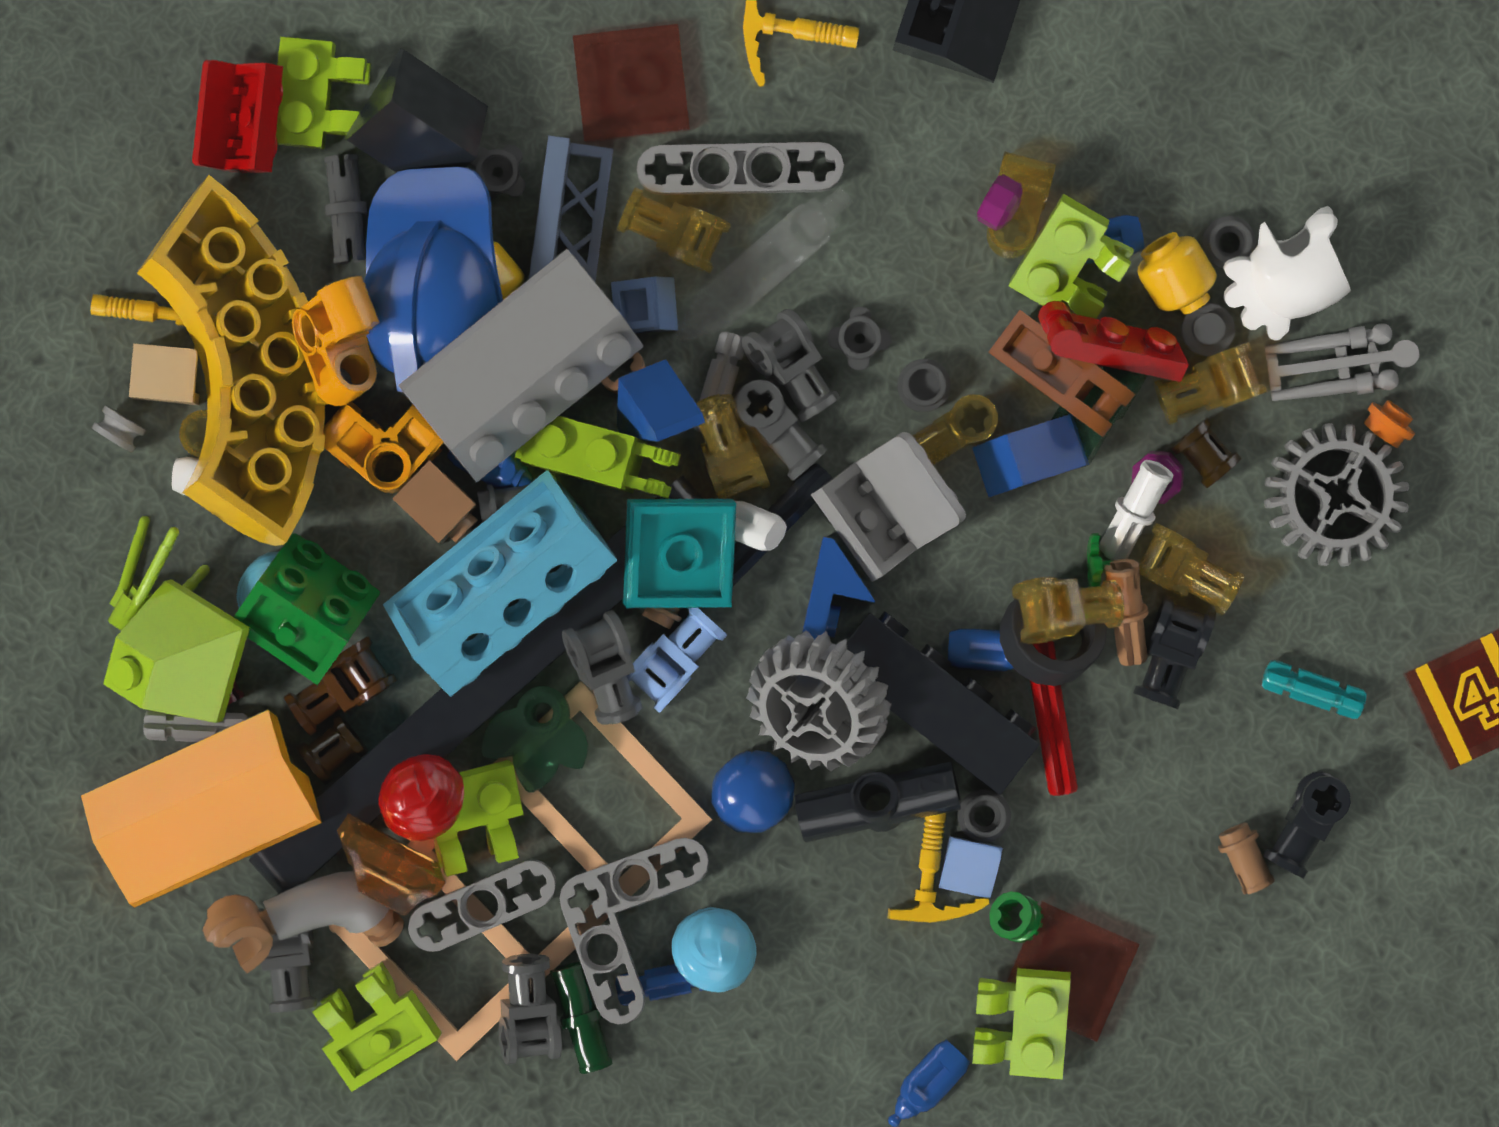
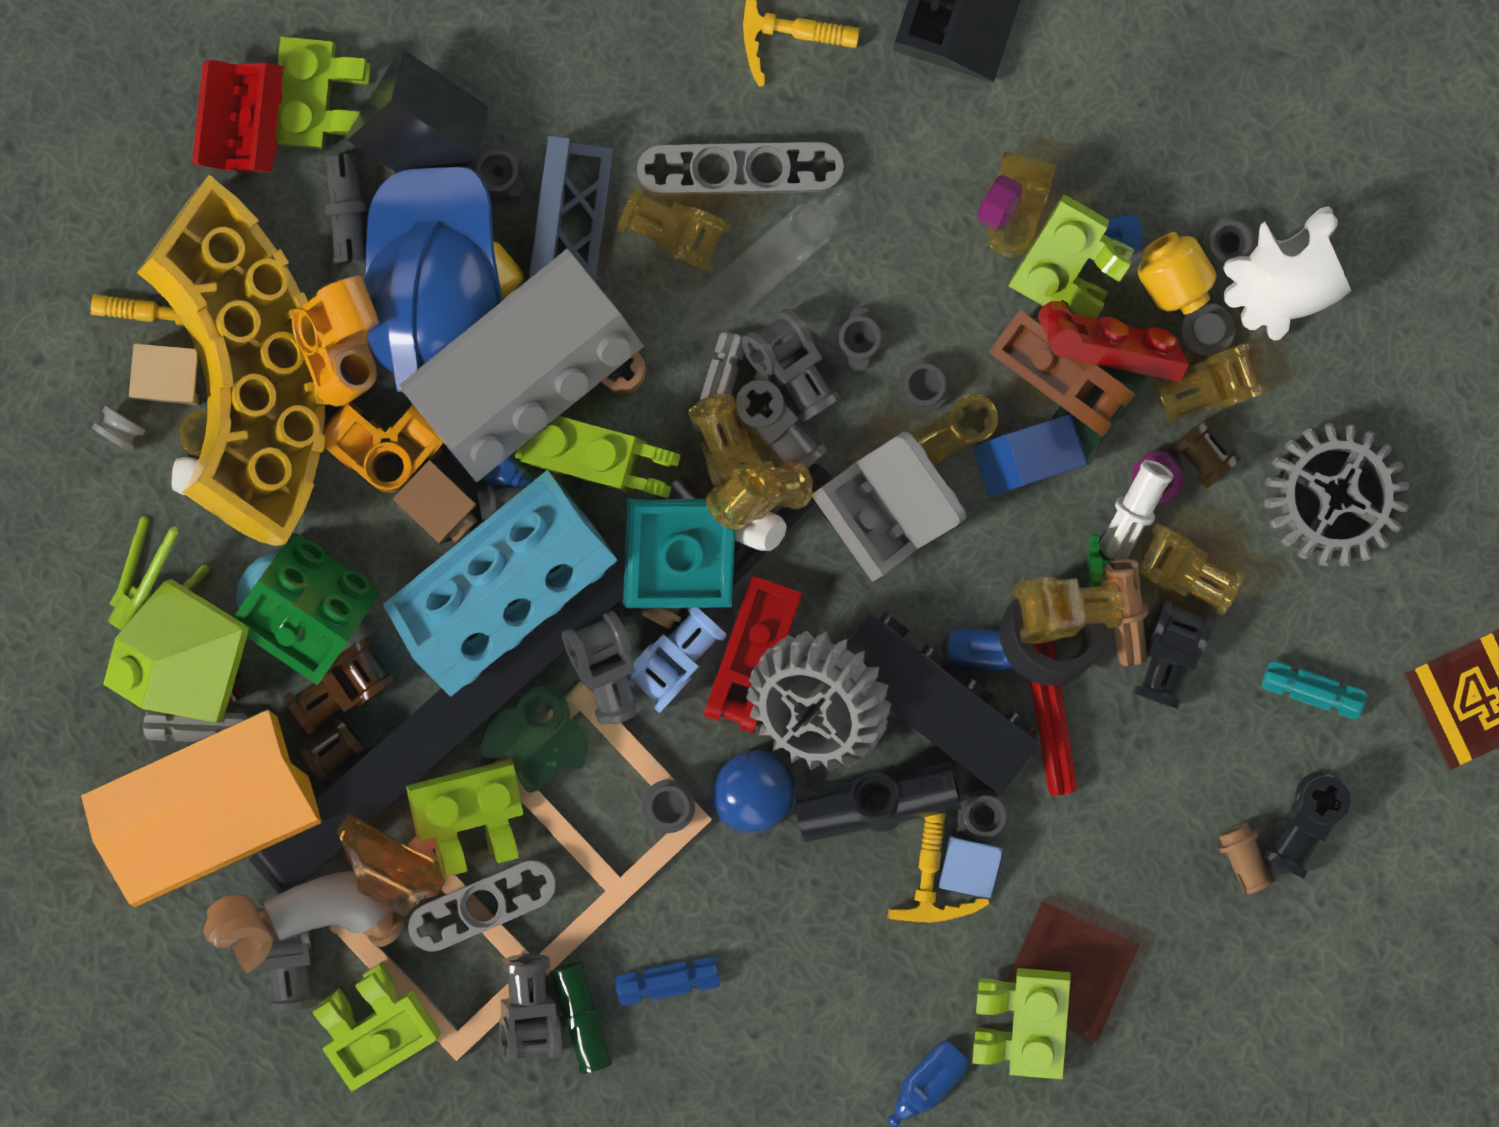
red piece [378,754,464,842] -> none
light grey beam [559,838,709,1024] -> none
clear red tile [573,24,690,142] -> none
medium blue slope [611,276,678,334] -> none
blue slope [617,359,705,442] -> none
medium azure piece [672,907,757,992] -> none
blue slope [802,537,875,639] -> none
green bush [989,891,1044,943] -> none
light grey piece [1264,323,1419,401] -> none
orange plate [1364,400,1415,448] -> none
none -> dark grey plate [642,780,695,833]
none -> red plate [704,576,803,734]
none -> clear yellow connector [706,459,813,530]

